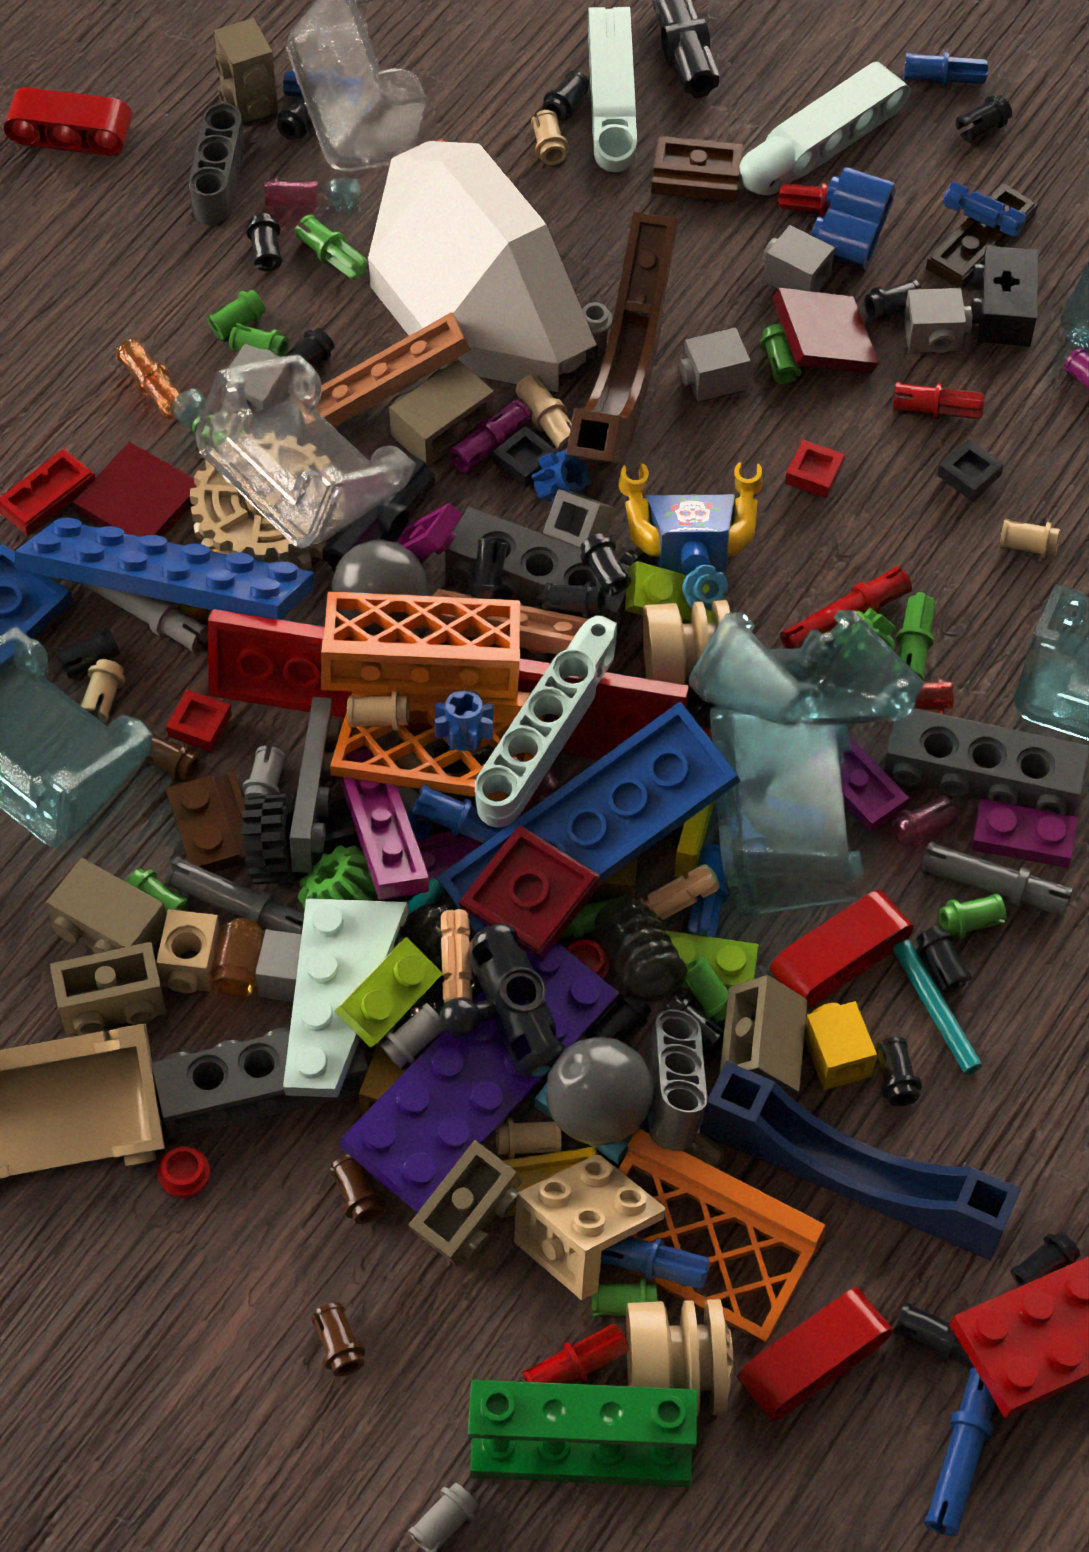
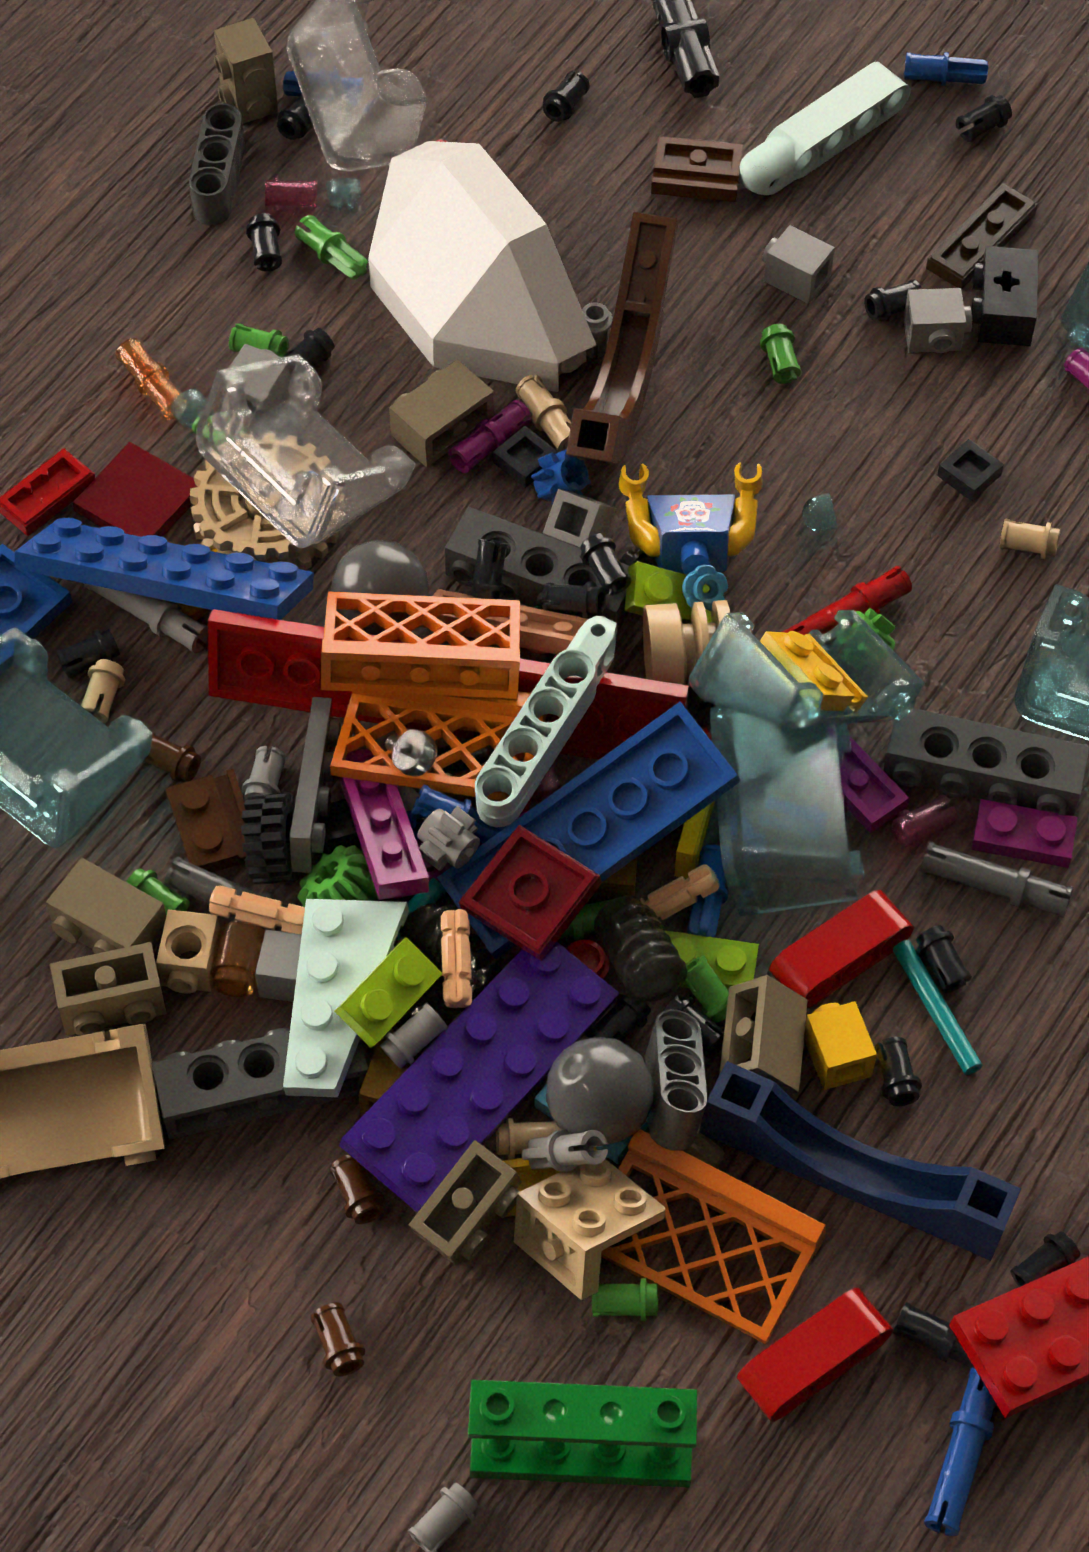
red beam [3,87,133,156] -> none
red plate [157,1146,211,1198] -> none
red plate [166,689,232,752] -> none
bright green pin [207,290,266,341] -> none
nougat plate [296,312,471,439] -> none
black piece [322,455,435,572] -> none
tan pin [347,691,410,731] -> none
magenta plate [395,503,463,563] -> none
blue gear [434,691,493,751] -> none
black piece [439,923,565,1078] -> none
red axle [521,1324,629,1384] -> none
tan pin [531,110,569,165] -> none
light aqua piece [588,7,637,173] -> none
blue axle [601,1236,710,1288] -> none
tan wheel [626,1299,734,1416] -> none
light grey brick [678,327,751,402] -> none
tile [772,288,879,373] -> none
red axle [778,183,831,217] -> none
red plate [785,440,845,498] -> none
blue brick [811,167,896,272] -> none
red axle [893,382,985,419] -> none
bright green axle [893,592,936,685] -> none
clear red pin [893,676,954,714] -> none
bright green pin [939,893,1007,939] -> none
blue axle [943,182,1026,237] -> none
none -> light nougat axle [209,885,305,935]
none -> clear smoke piece [385,729,437,777]
none -> light grey gear [417,806,480,871]
none -> light grey axle [522,1129,608,1172]
none -> yellow plate [756,631,868,712]
none -> clear light blue hinge [802,492,837,531]

